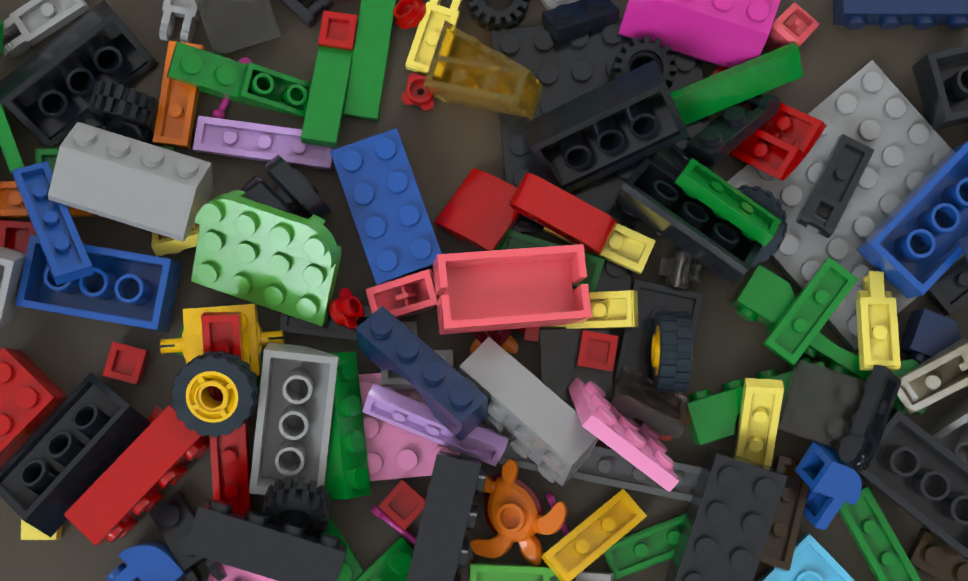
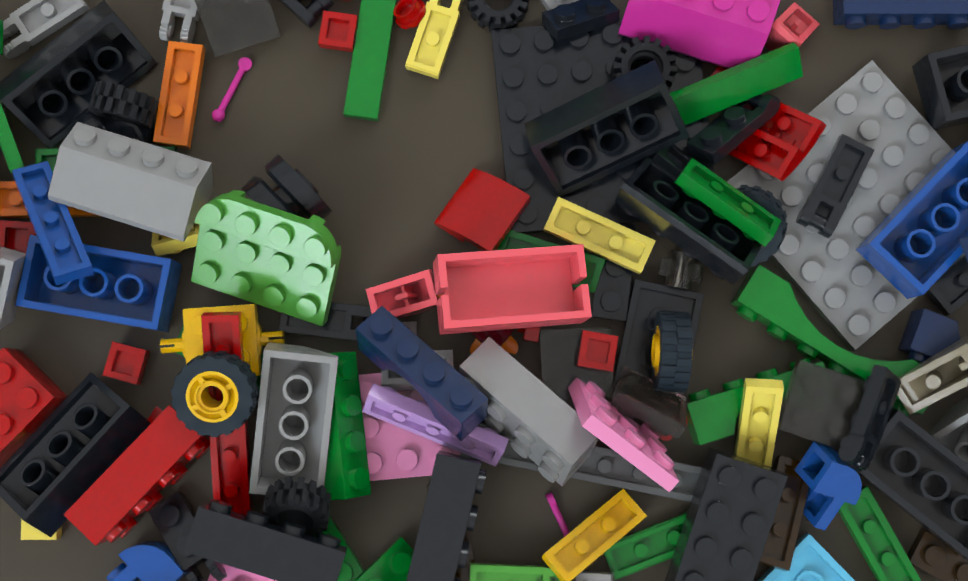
green slope [166,42,311,118] -> none
lavender plate [193,116,336,171] -> none
green tile [301,46,353,148] -> none
red plate [329,288,364,329] -> none
blue brick [330,128,442,285] -> none
dark pink hinge [371,504,417,546] -> none
red plate [378,479,426,530] -> none
red plate [401,73,440,111] -> none
clear yellow wedge [424,20,543,119] -> none
orange animal [470,459,568,566] -> none
red beam [508,173,618,255] -> none
light yellow hinge [542,290,638,330] -> none
green plate [761,257,858,366] -> none
light yellow hinge [856,271,901,371] -> none

